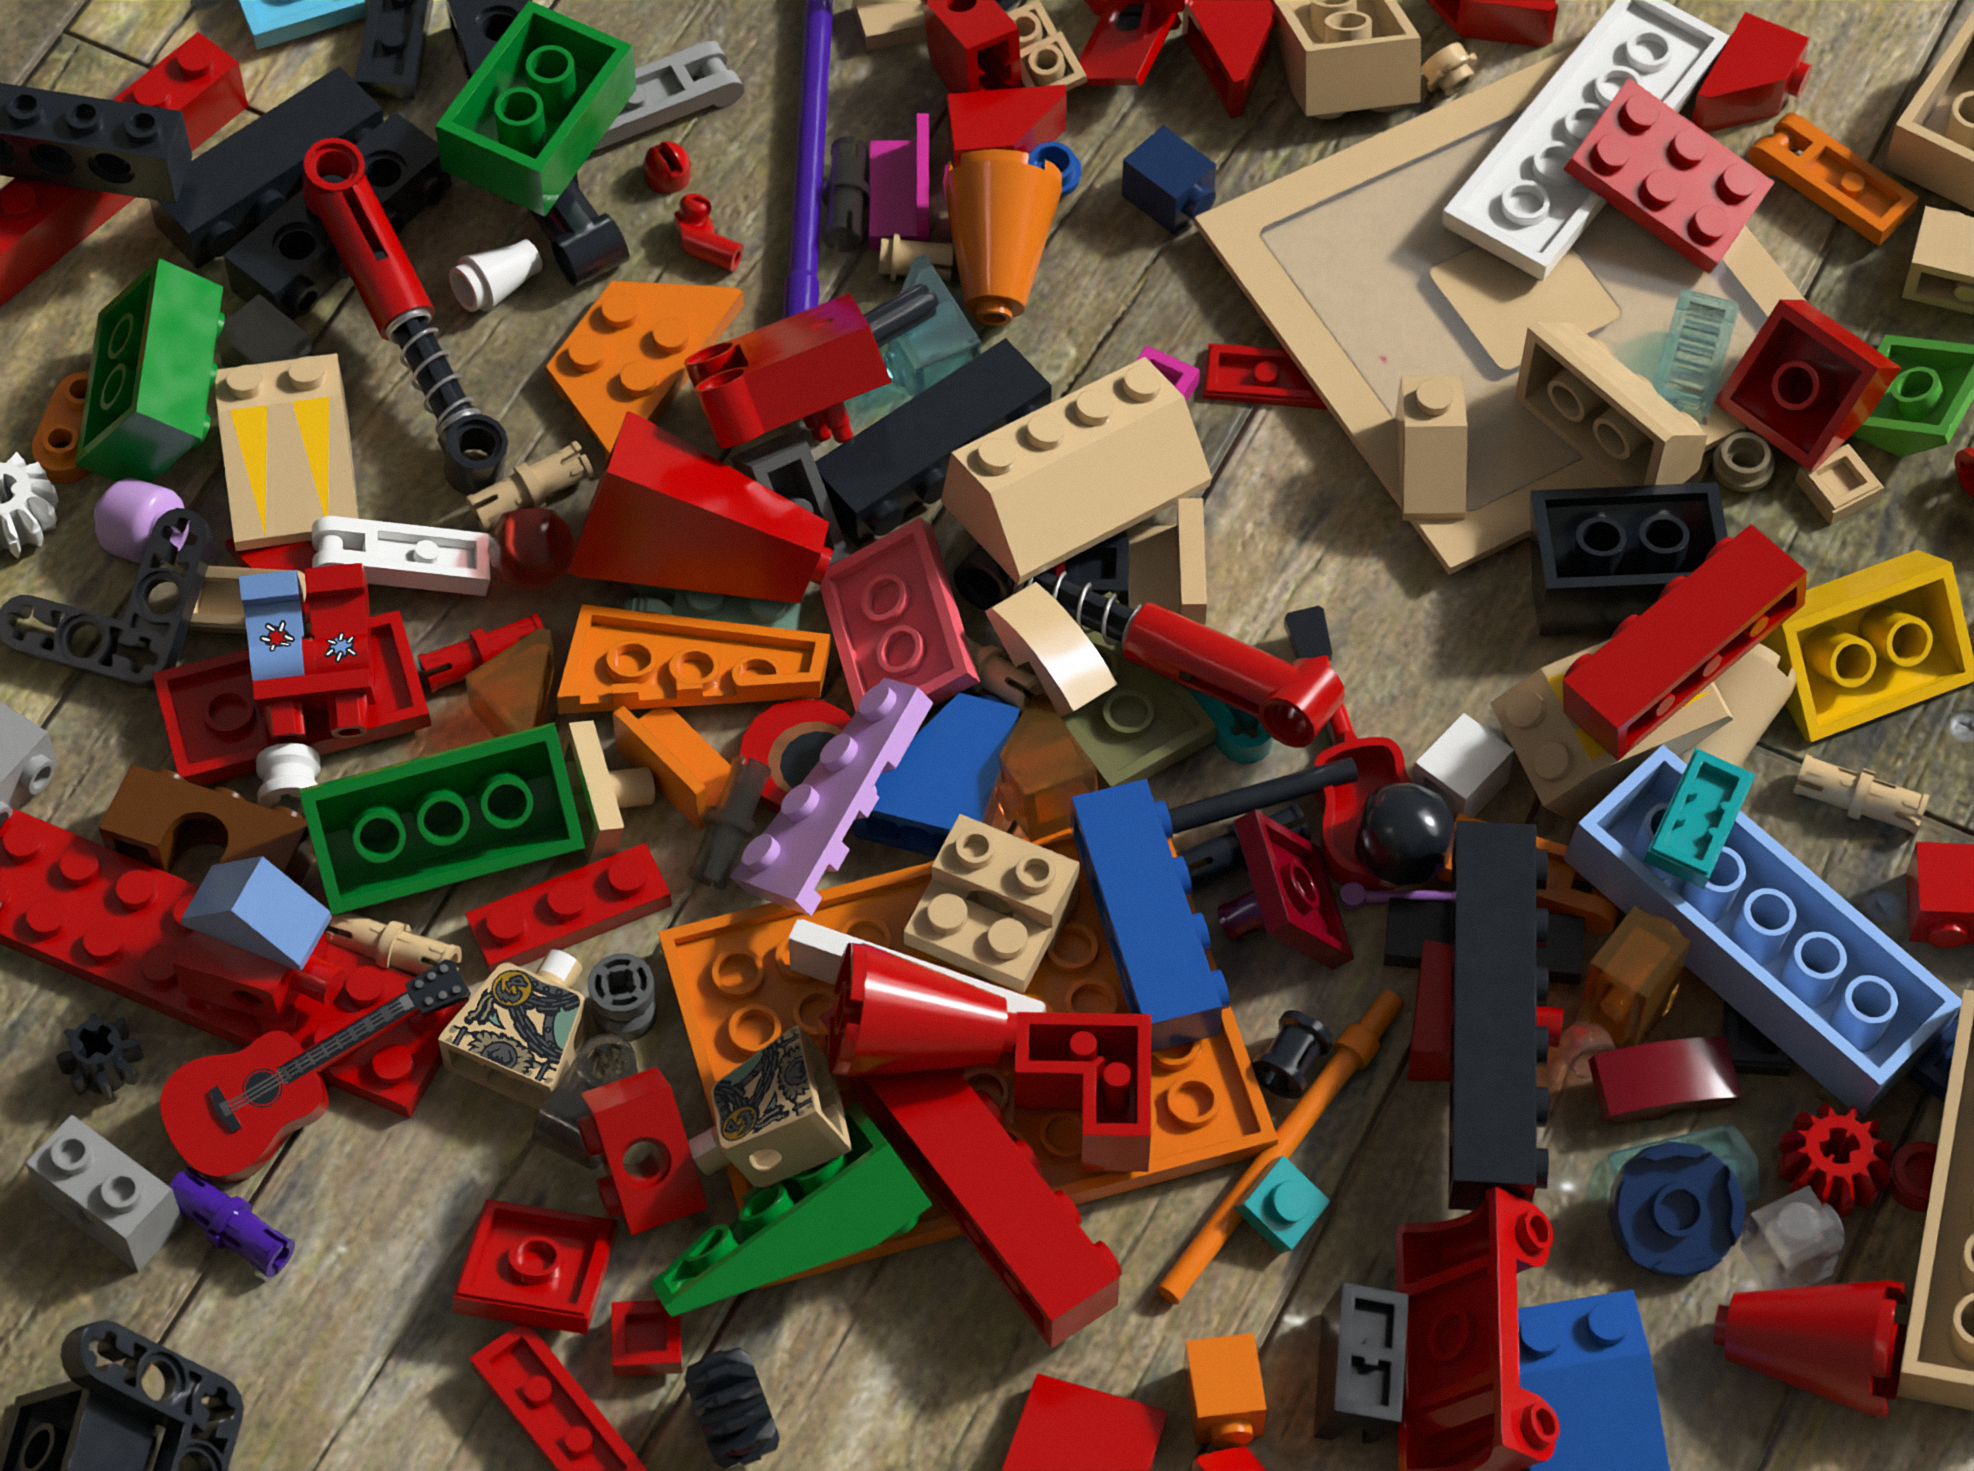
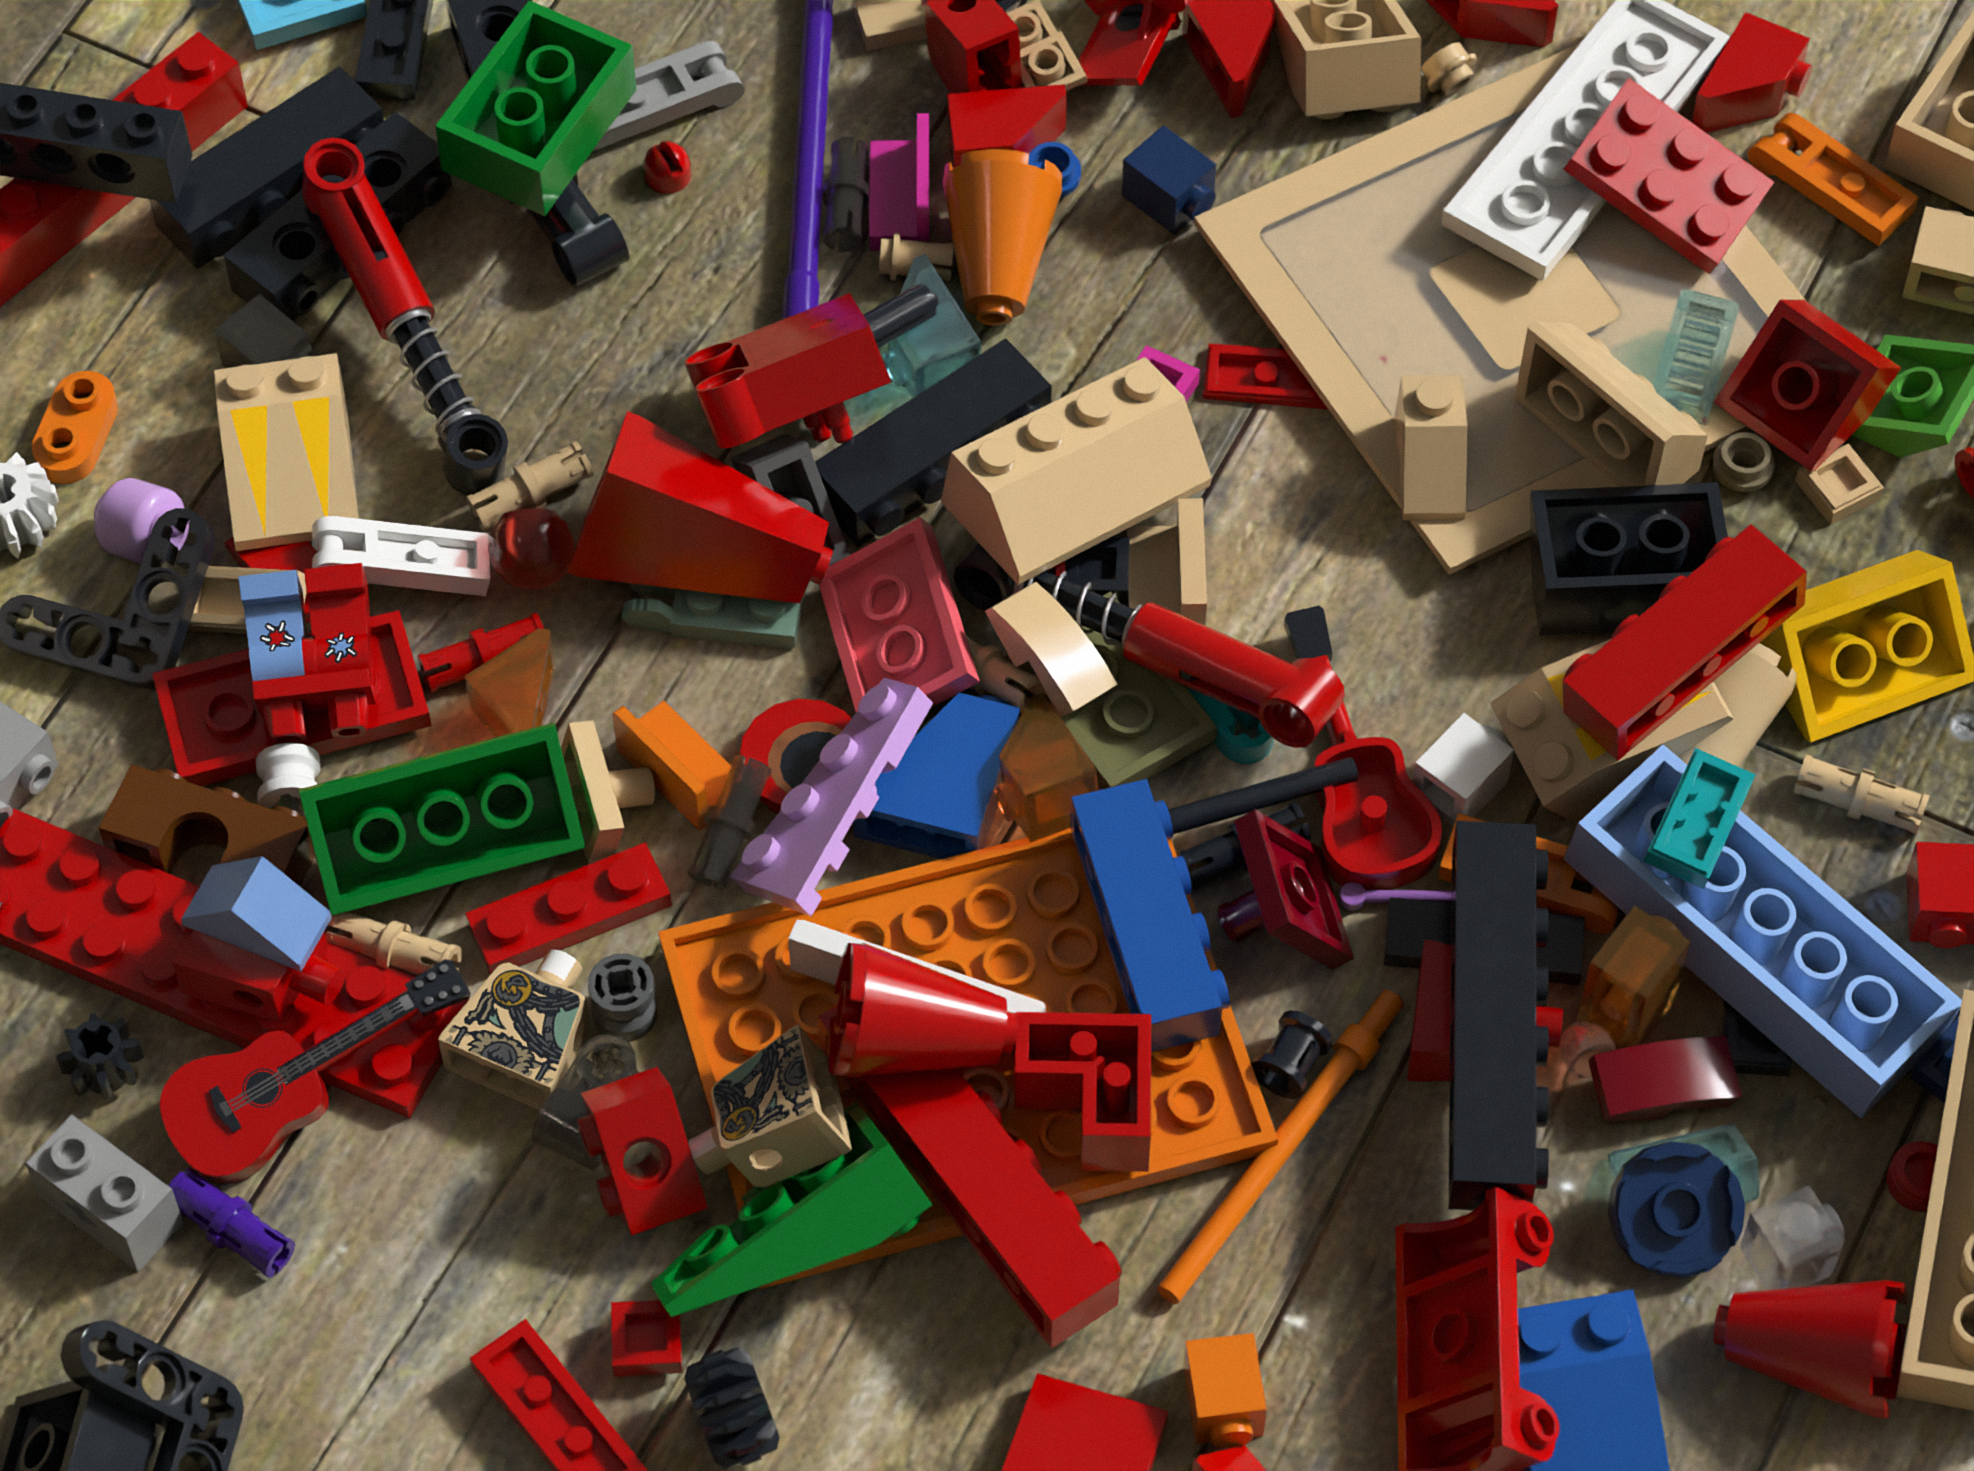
green brick [75,258,225,483] -> none
white cone [449,240,542,312] -> none
red tile [453,1199,618,1335] -> none
orange wing [546,281,744,460] -> none
orange wing [557,604,830,714] -> none
red arm [673,194,744,272] -> none
tan brick [904,814,1080,993] -> none
teal plate [1233,1155,1331,1254] -> none
black hinge [1314,1282,1409,1444] -> none
black hair [1355,783,1455,885] -> none
red gear [1777,1101,1893,1220] -> none

